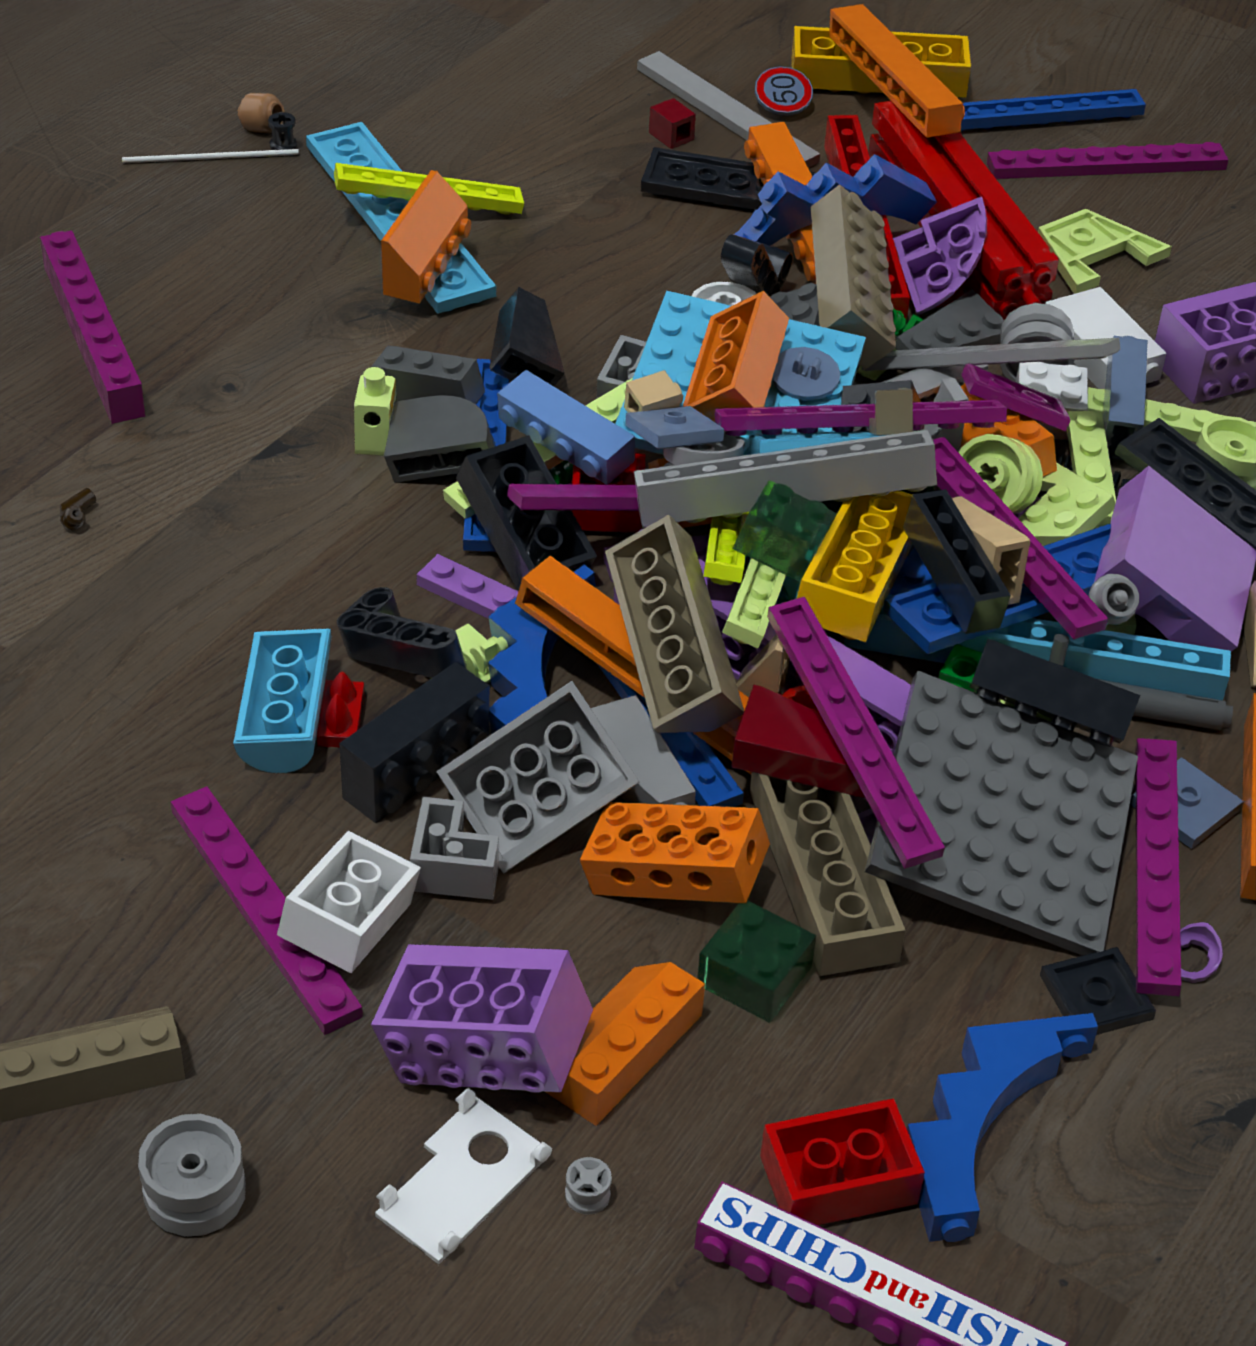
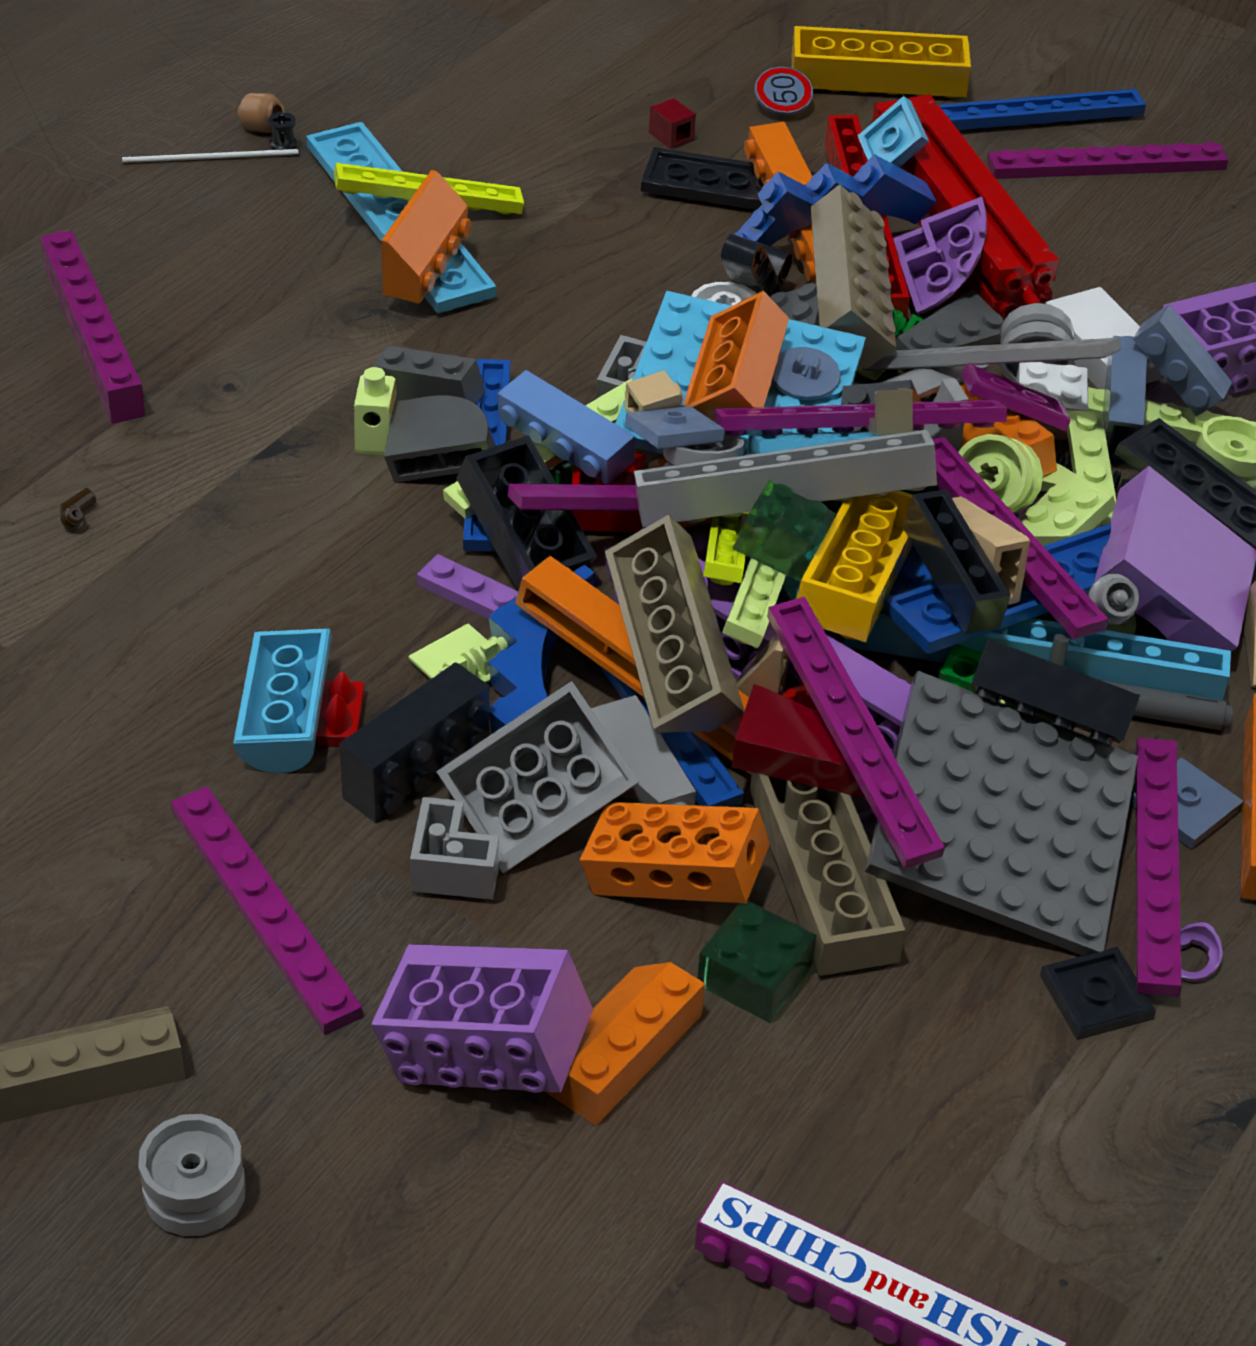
white brick [277,831,421,973] -> none
black beam [337,587,467,678] -> none
white piece [375,1088,552,1264] -> none
black slope [489,287,565,386] -> none
light grey wheel [565,1157,612,1215] -> none
light grey tile [637,51,820,168] -> none
red brick [760,1098,925,1225] -> none
orange brick [829,4,965,138] -> none
blue arch [907,1013,1098,1242] -> none
yellowish green wing [1038,209,1172,294] -> none
none -> medium azure plate [858,96,929,167]
none -> sand blue brick [1133,305,1232,417]

